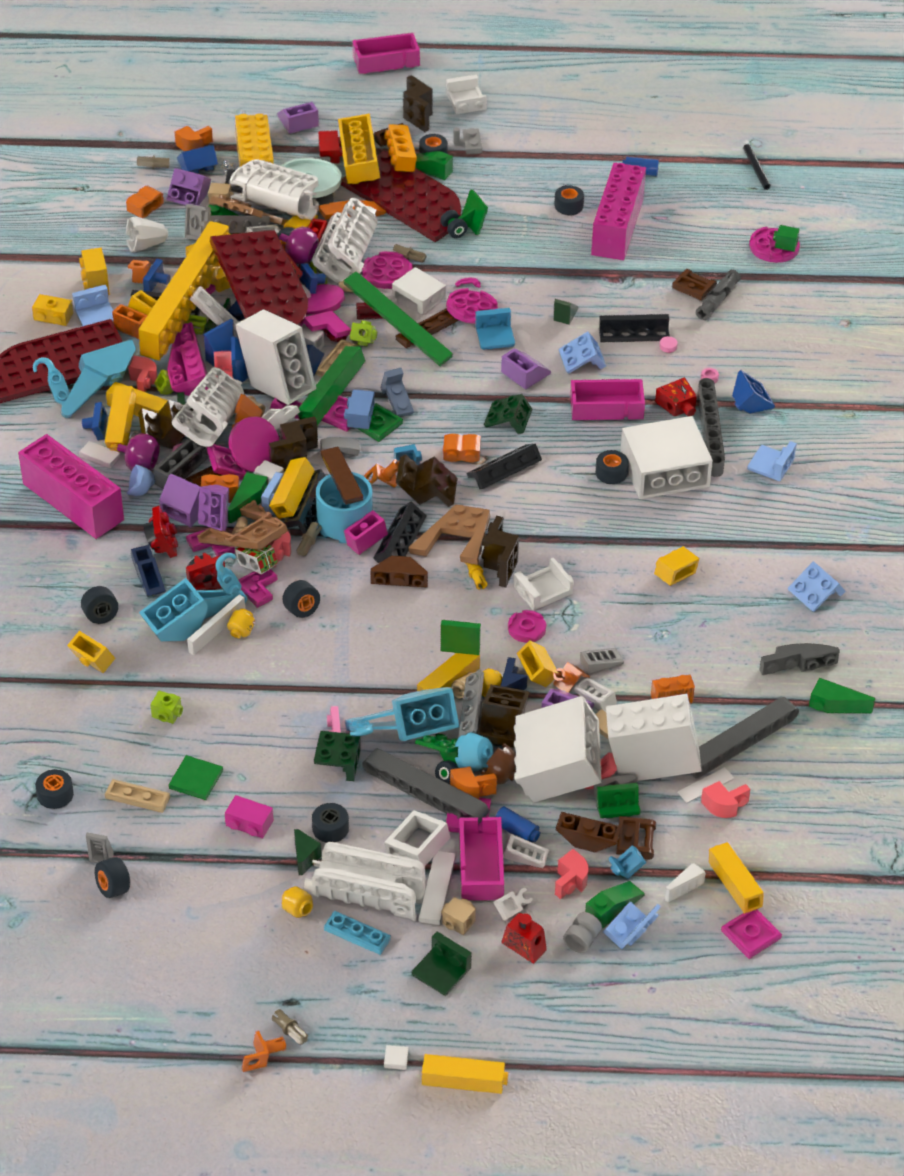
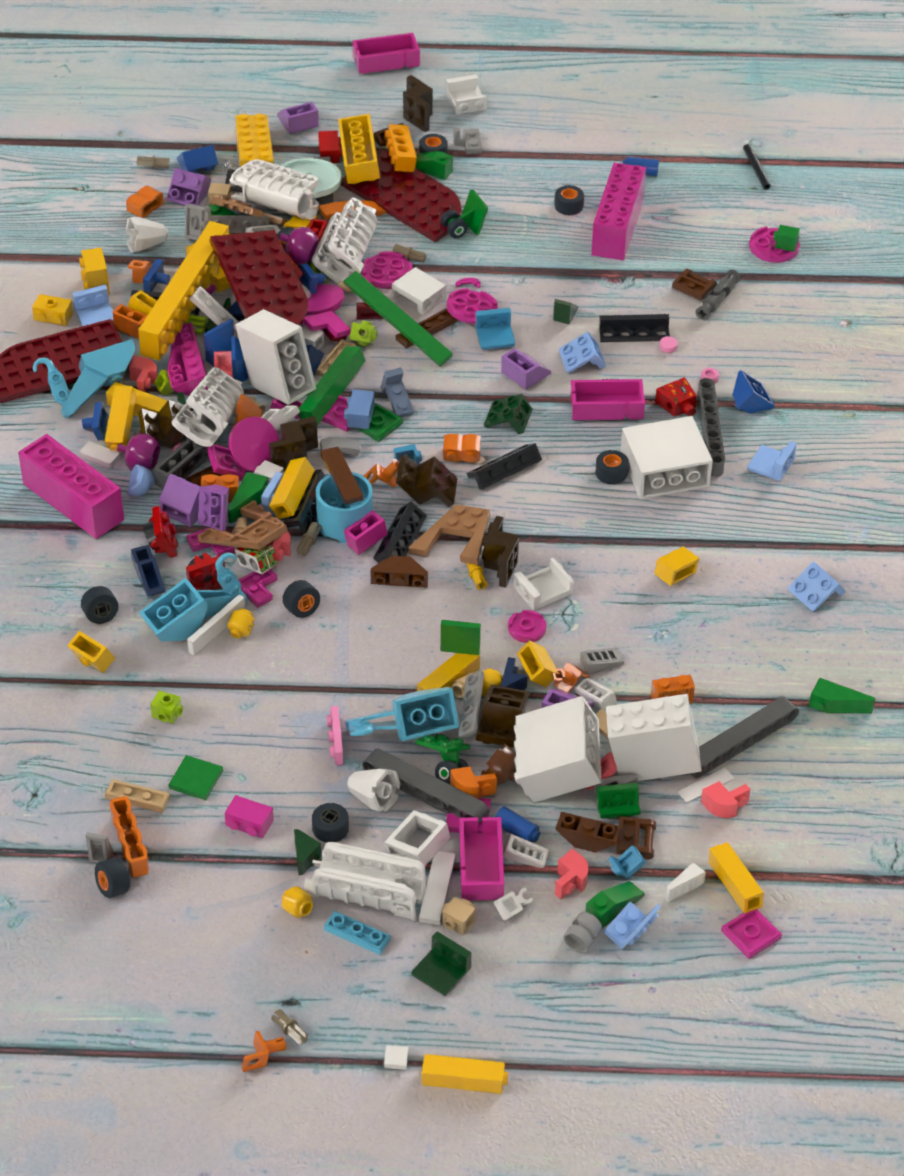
black wheel [35,769,74,809] -> none
orange brick [174,126,213,151] -> none
dark green bracket [314,731,361,782] -> none
medium azure cone [455,732,493,773] -> none
red torso [501,913,547,964] -> none
dark grey slope [759,643,840,675] -> none
none -> orange brick [110,796,149,878]
none -> white cone [347,769,400,812]

